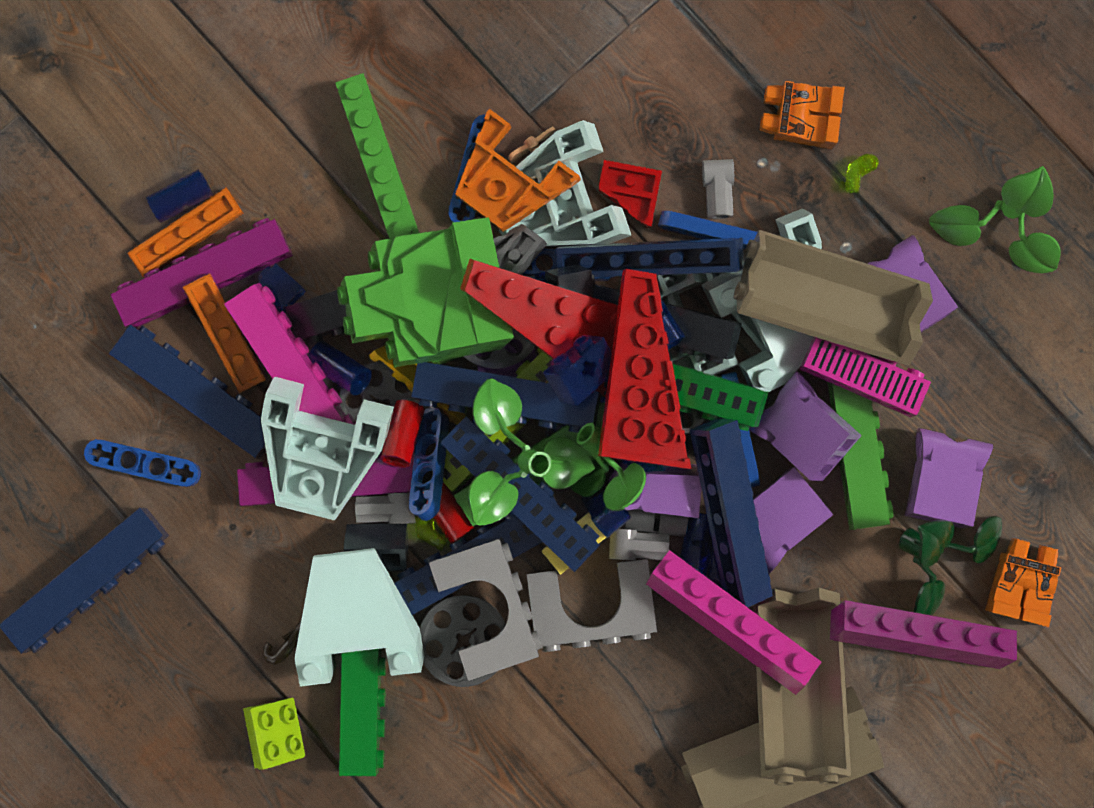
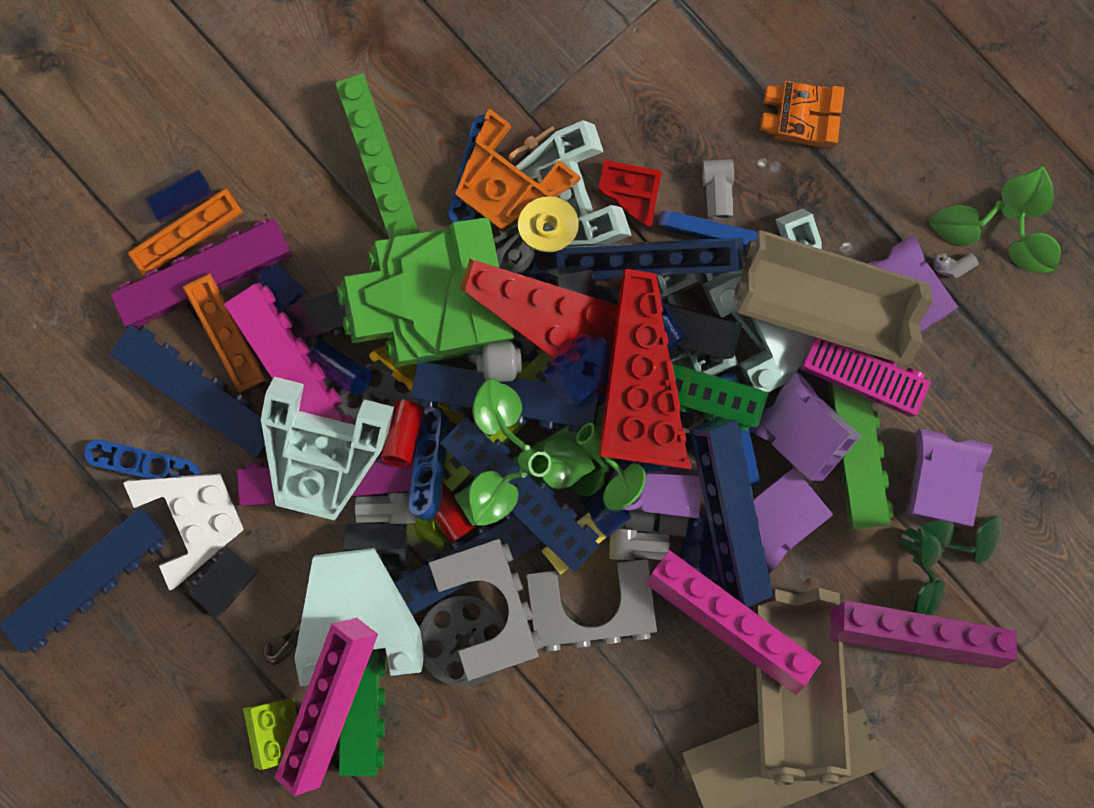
clear neon green arm [845,154,879,193] -> none
orange hips [985,538,1061,627] -> none
none -> white wing [123,473,244,590]
none -> black brick [188,547,260,617]
none -> dark pink brick [274,618,378,796]
none -> light grey head [476,341,522,382]
none -> light yellow dish [518,196,579,252]
none -> light grey arm [933,253,979,278]

